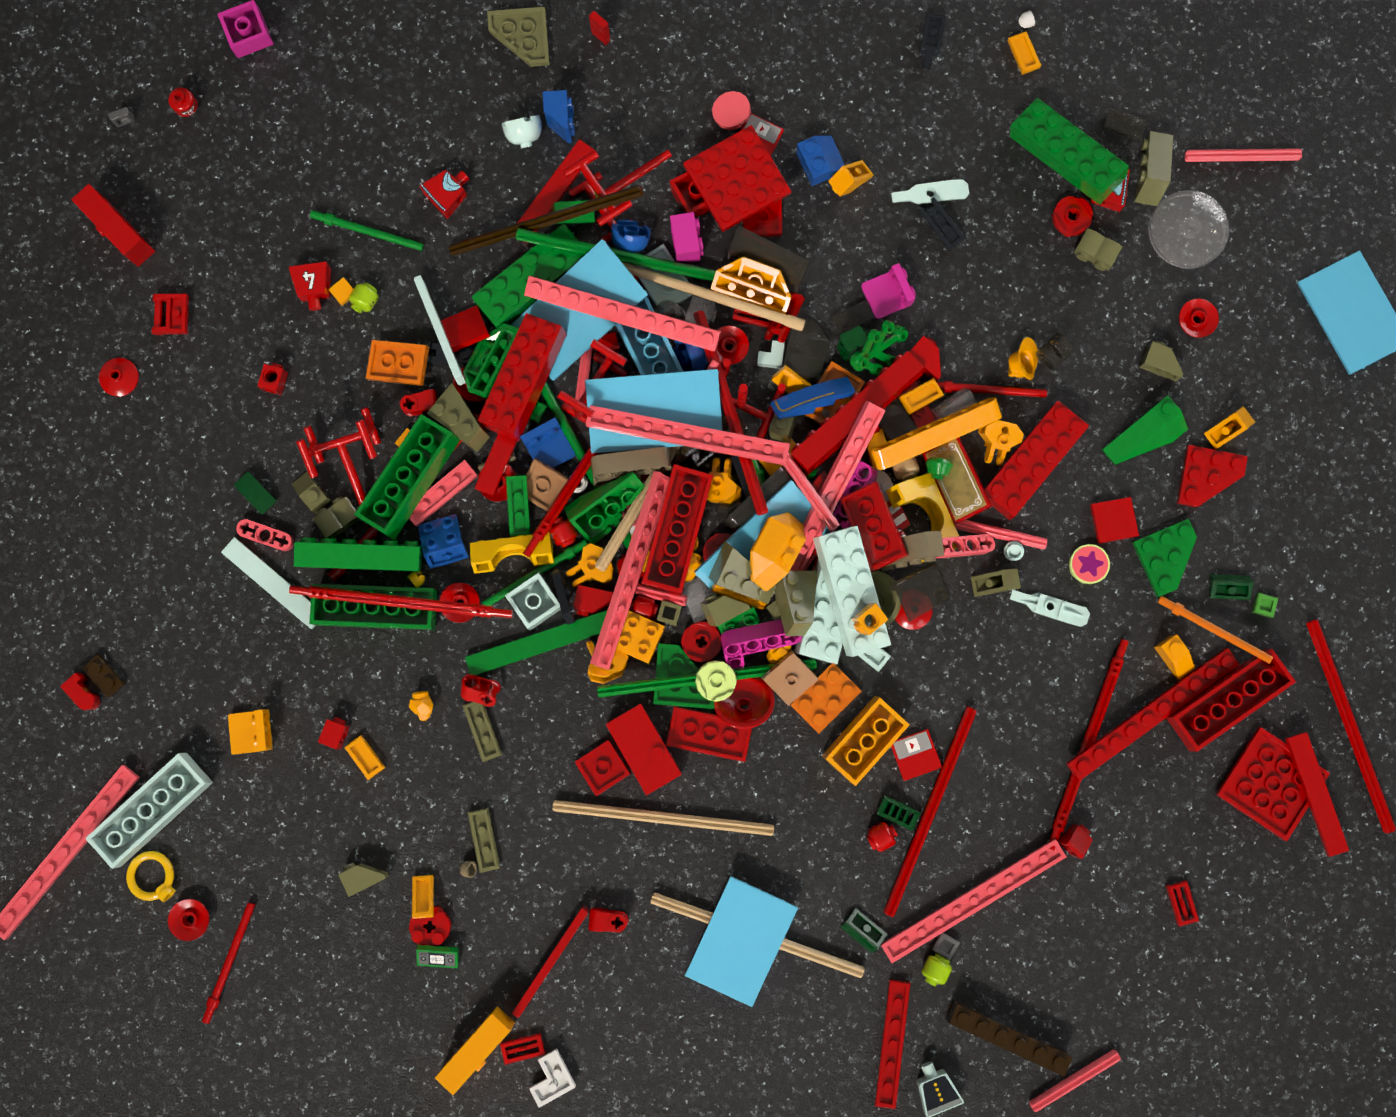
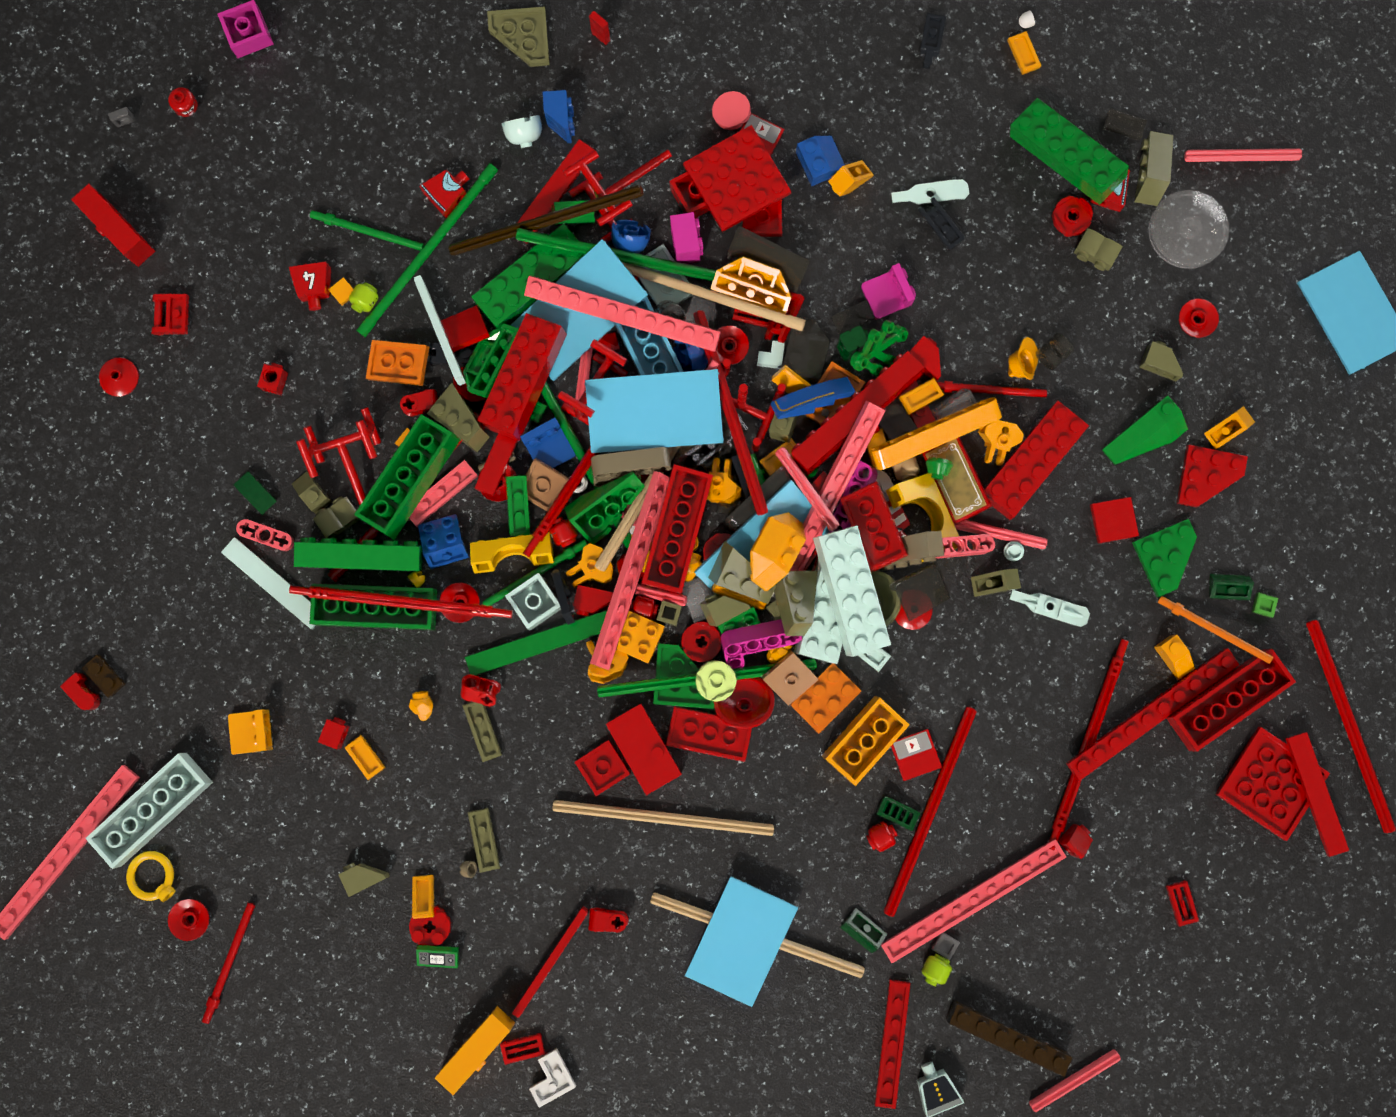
coral plate [586,405,790,466] -> none
light orange brick [851,603,889,635] -> none
tile [1069,544,1110,584] -> none
none -> green piece [356,163,498,338]

